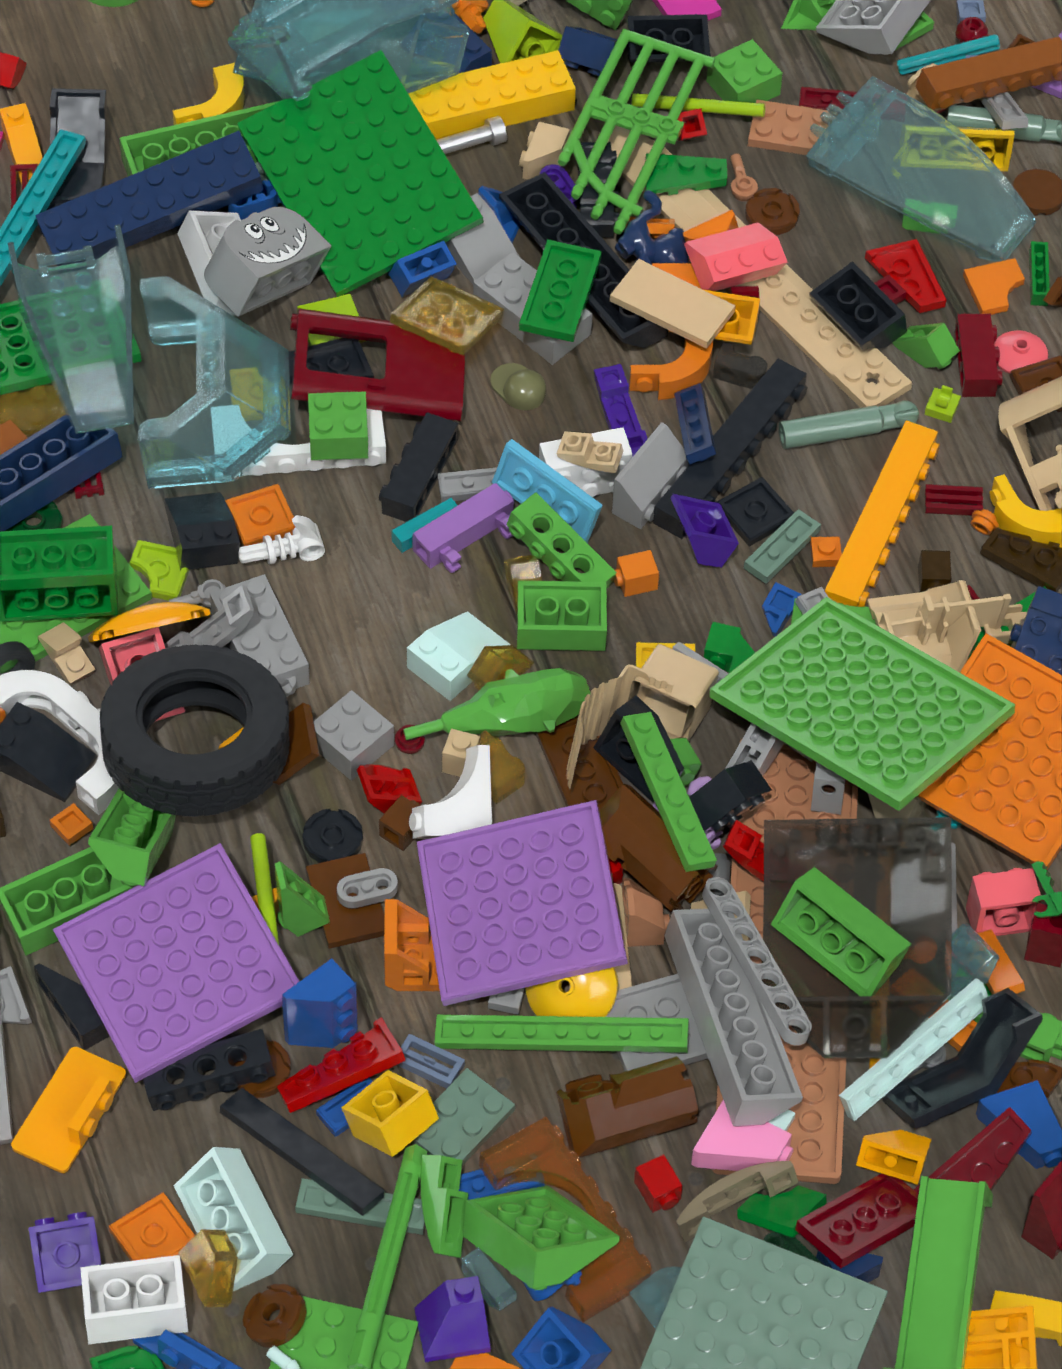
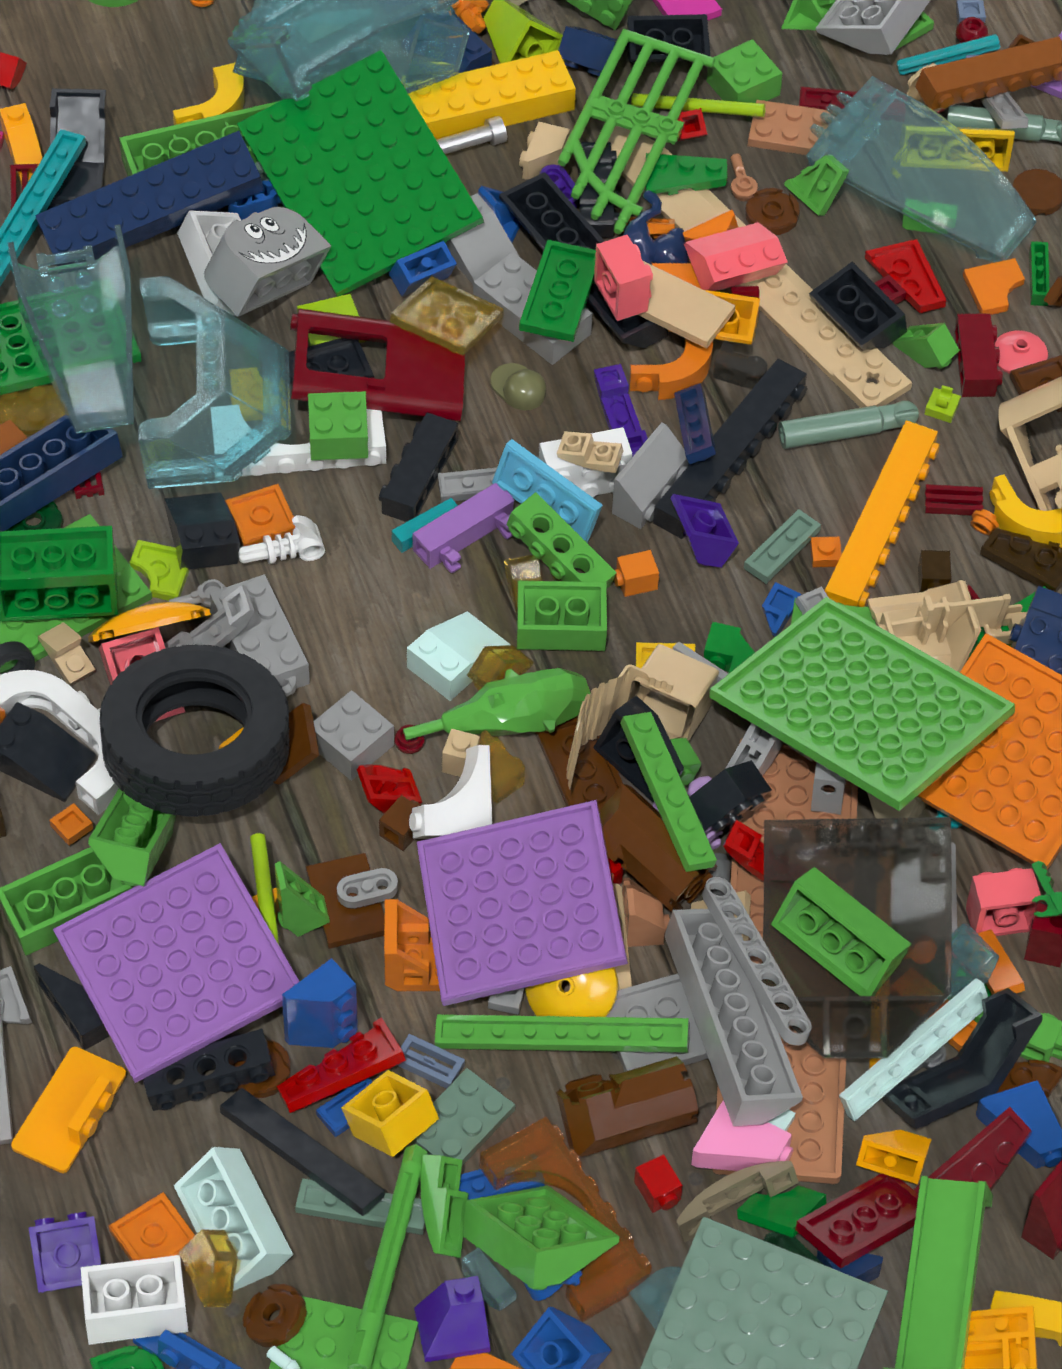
black tile [302,809,363,863] -> none
black tile [716,477,794,547] -> none
none -> coral brick [594,235,653,321]
none -> bright green wing [784,155,849,216]

